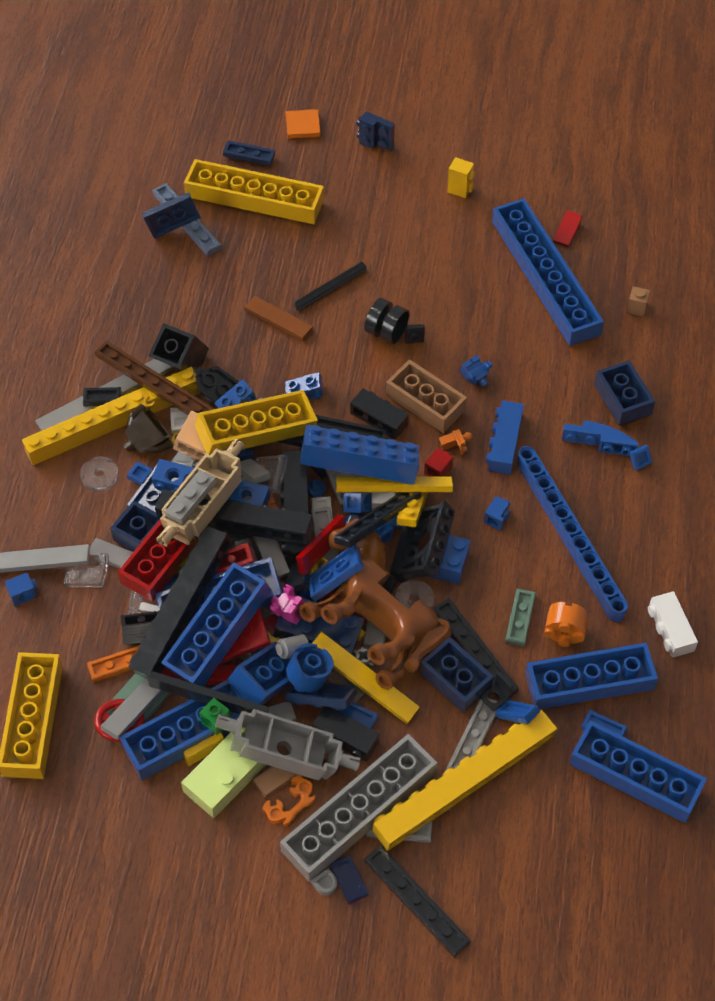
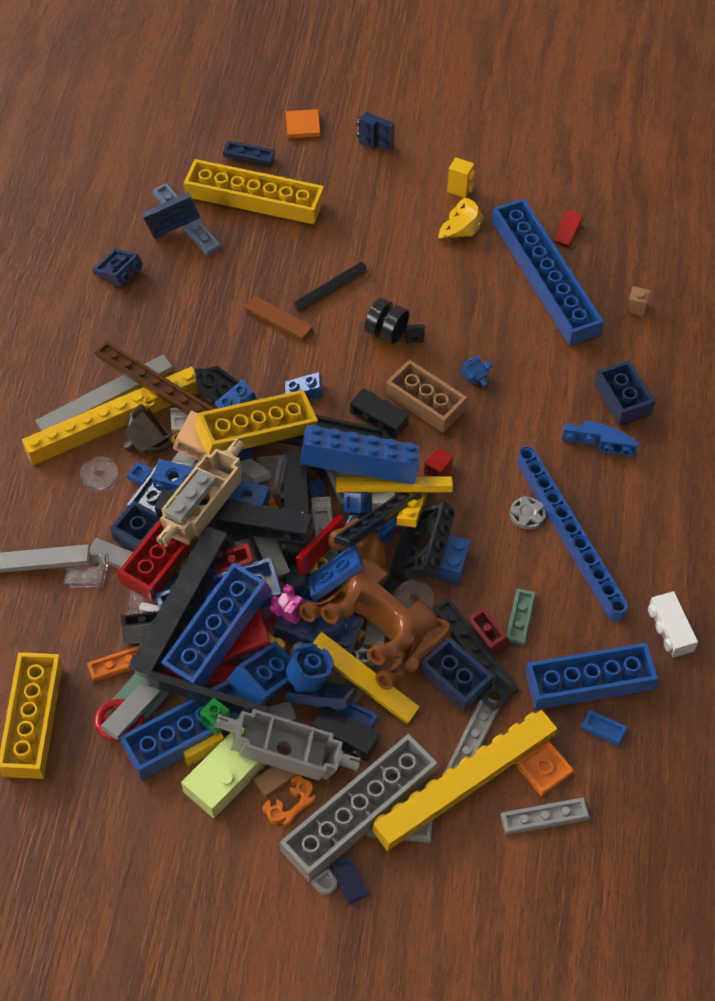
blue brick [4,572,38,606] -> none
black tile [83,387,121,407] -> none
black slope [148,323,209,370] -> none
light grey brick [276,634,308,659] -> none
black tile [364,845,471,958] -> none
orange piece [439,429,473,455] -> none
blue brick [484,496,511,531] -> none
blue brick [486,400,524,475] -> none
blue tile [495,700,540,724] -> none
orange brick [544,602,588,647] -> none
blue brick [569,720,707,824] -> none
blue tile [629,445,652,470] -> none
none -> dark blue plate [92,248,143,287]
none -> yellow piece [438,198,484,239]
none -> dark red brick [468,607,511,657]
none -> light grey tile [500,797,589,835]
none -> light grey wheel [509,496,546,530]
none -> orange tile [515,739,575,797]

